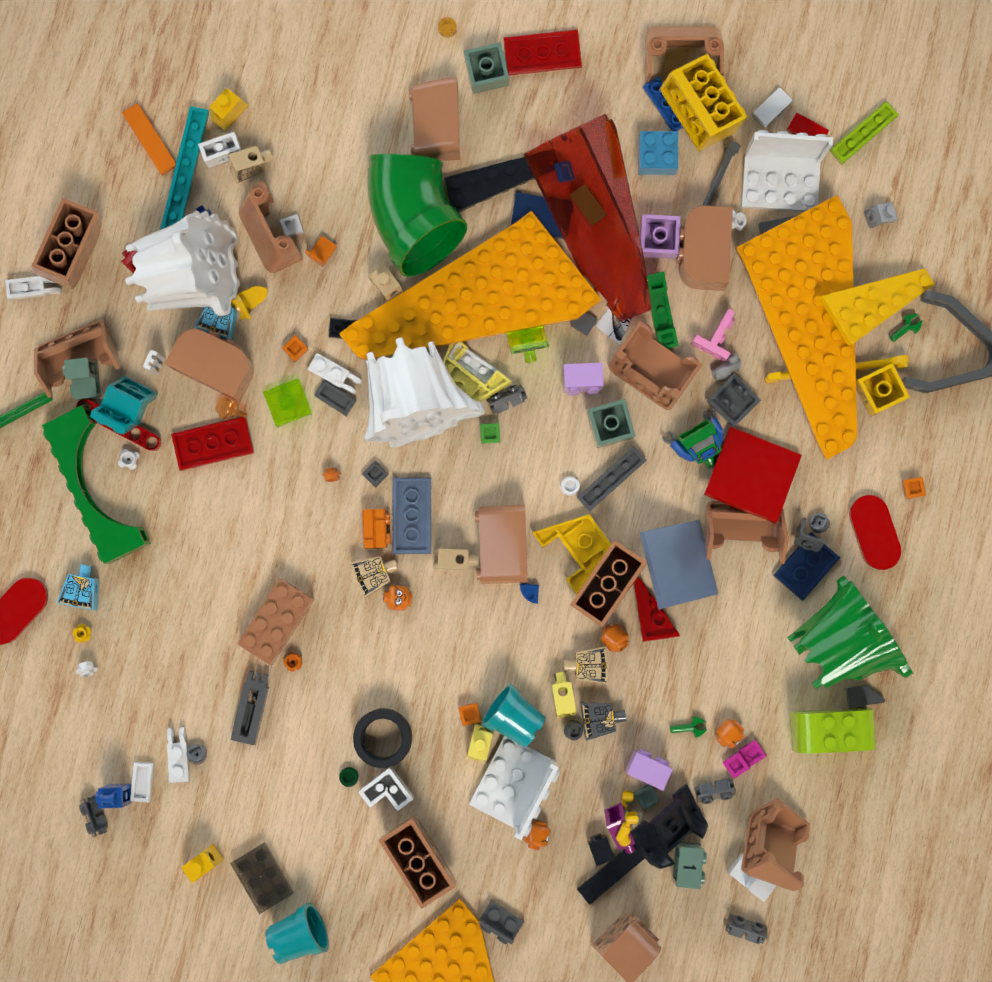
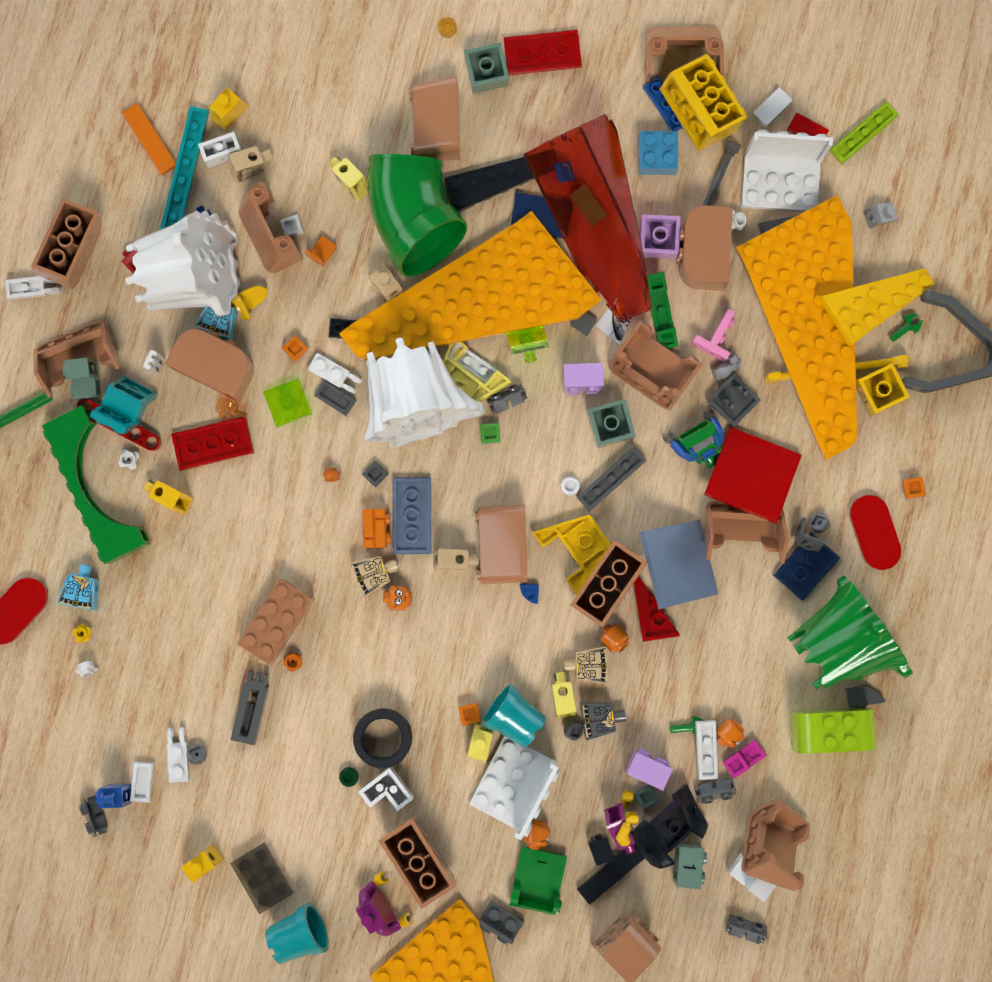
none -> yellow torso [144,480,193,515]
none -> light yellow torso [330,157,368,202]
none -> magenta torso [356,872,414,937]
none -> green door [509,846,567,915]
none -> white tile [695,720,718,780]

